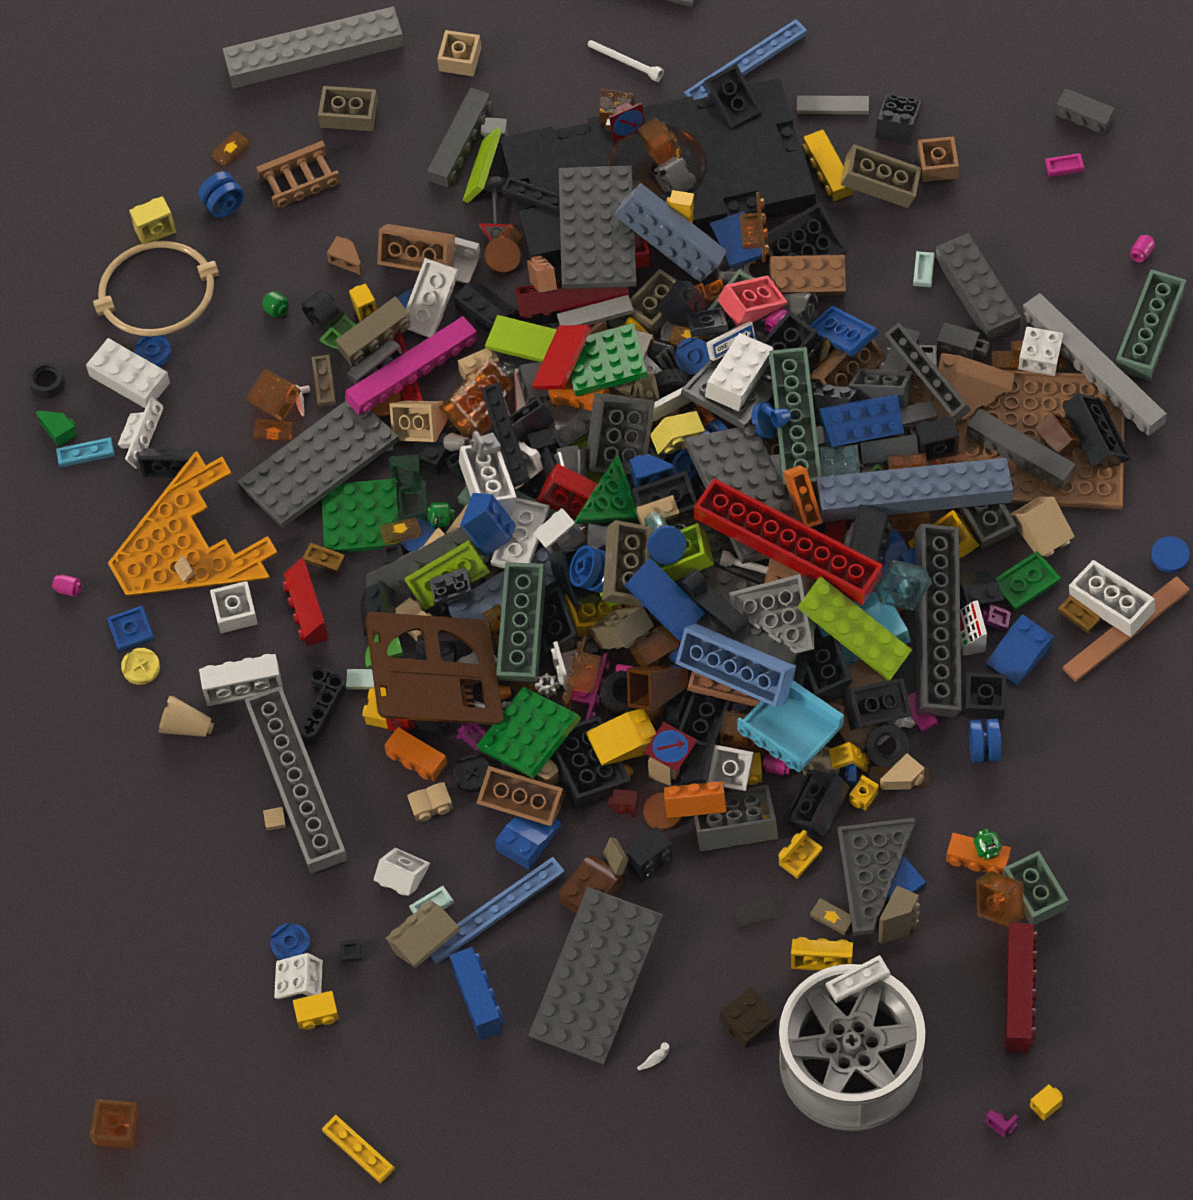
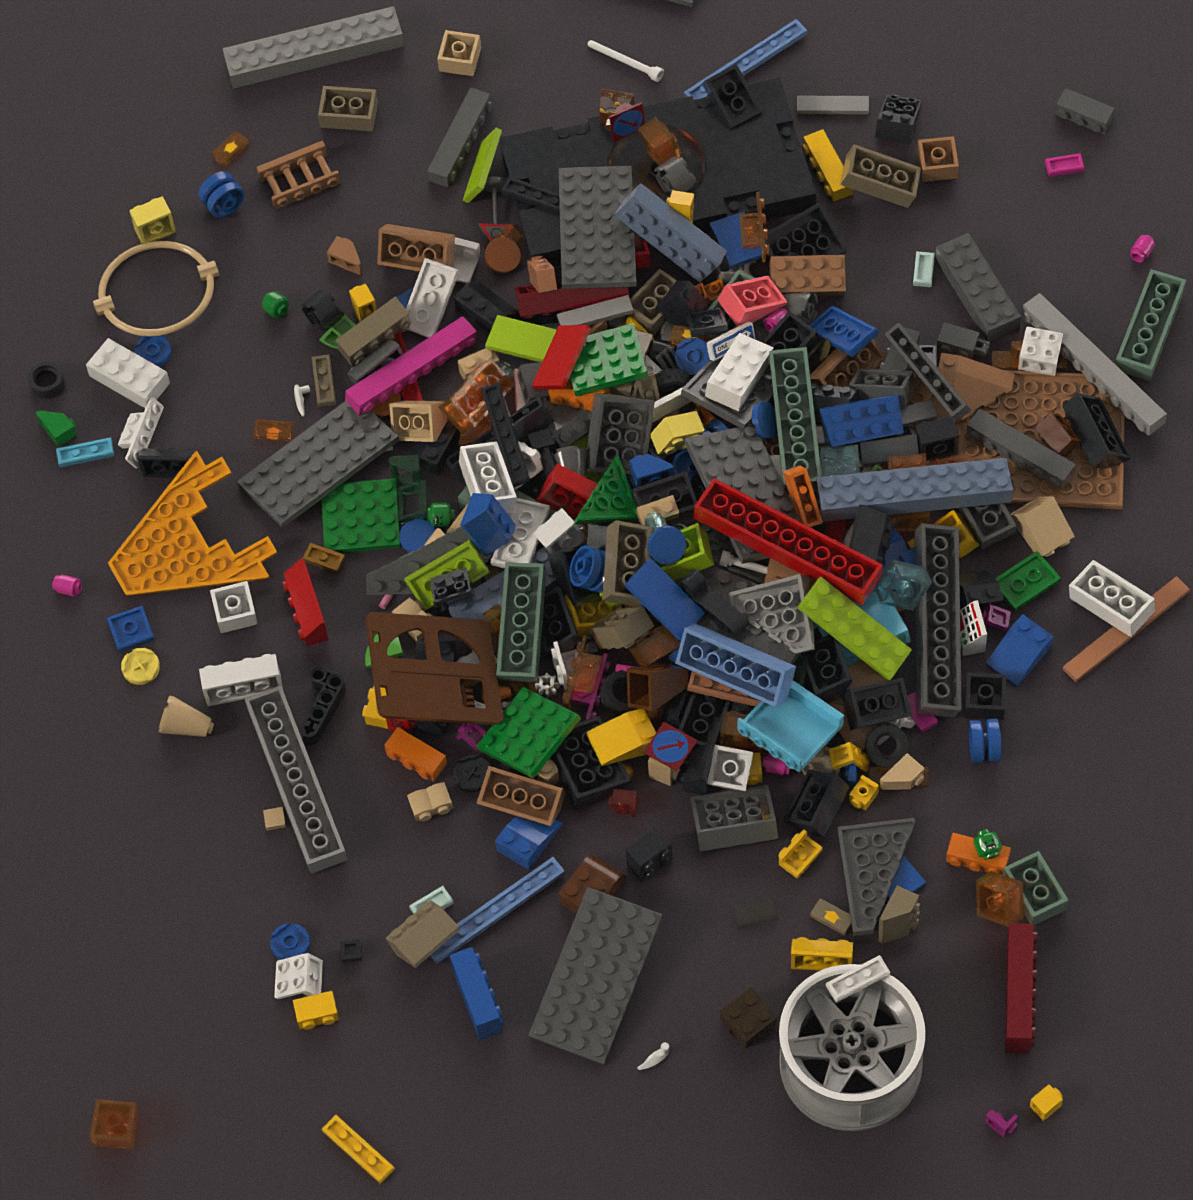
tan slope [174,556,195,582] -> none
clear orange brick [246,368,301,422] -> none
light aqua tile [346,669,374,690] -> none
black slope [361,582,396,636] -> none
white slope [374,848,430,896] -> none
clear orange tile [379,517,422,545] -> none
black plate [382,543,403,565] -> none
light grey cone [443,433,471,452] -> none
light grey bracket [471,431,501,457] -> none
light grey brick [481,118,508,143] -> none
dark tan tile [603,837,629,876] -> none
dark orange tile [643,793,682,831] -> none
orange brick [664,781,726,818] -> none
blue bar [762,404,791,428] -> none
pearl gold plate [1058,595,1101,634] -> none
blue tile [1151,536,1190,573] -> none

